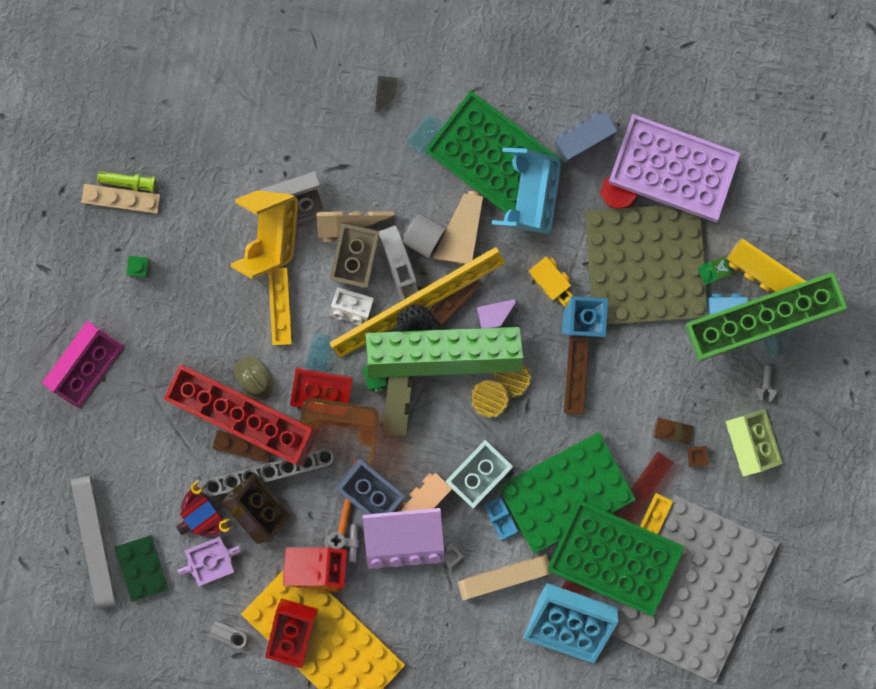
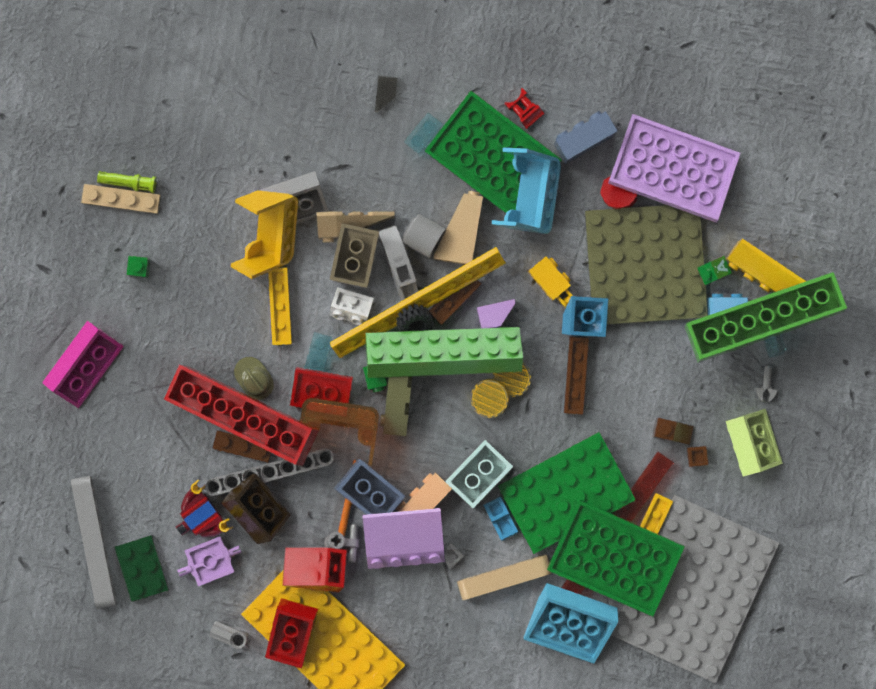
none -> red piece [505,88,544,129]

